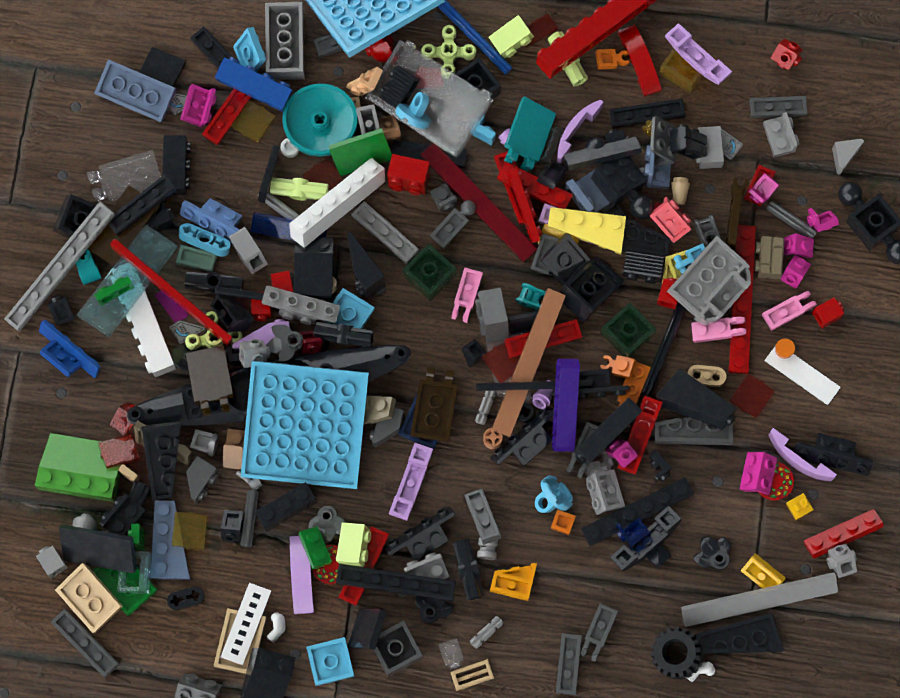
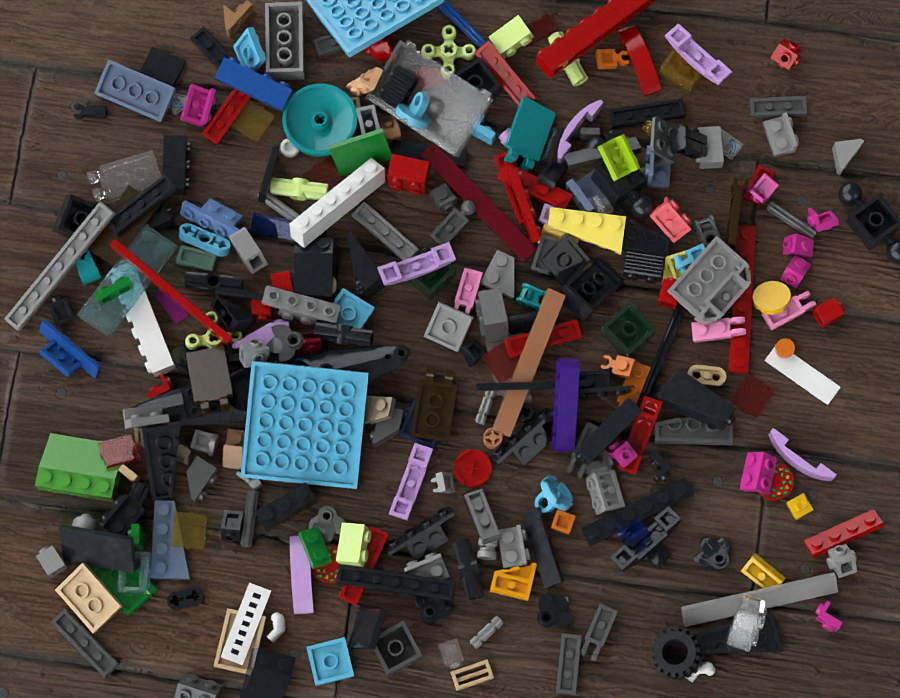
clear red bracket [109,403,135,436] -> none
light grey sticker [170,321,205,344] -> none
lavender cone [532,380,554,409] -> none
tan cone [671,177,690,205] -> none
dark tan brick [754,236,784,280] -> none
black bracket [794,433,873,476] -> none
none -> black bar [74,104,107,120]
none -> light grey bracket [123,405,169,429]
none -> red bracket [147,373,174,399]
none -> medium nougat slope [223,0,254,38]
none -> lavender slope [377,242,456,286]
none -> light grey tile [423,302,474,352]
none -> light grey tile [431,472,456,494]
none -> red tile [454,449,492,488]
none -> red plate [475,41,537,106]
none -> light grey wing [480,250,514,300]
none -> light grey bracket [498,524,530,569]
none -> black tile [521,507,564,588]
none -> black plate [537,592,574,628]
none -> flat silver tile [580,127,600,141]
none -> clear tile [591,195,614,214]
none -> lime bracket [597,134,640,181]
none -> clear hinge [726,595,767,652]
none -> yellow tile [752,281,791,315]
none -> dark pink bracket [815,600,843,632]

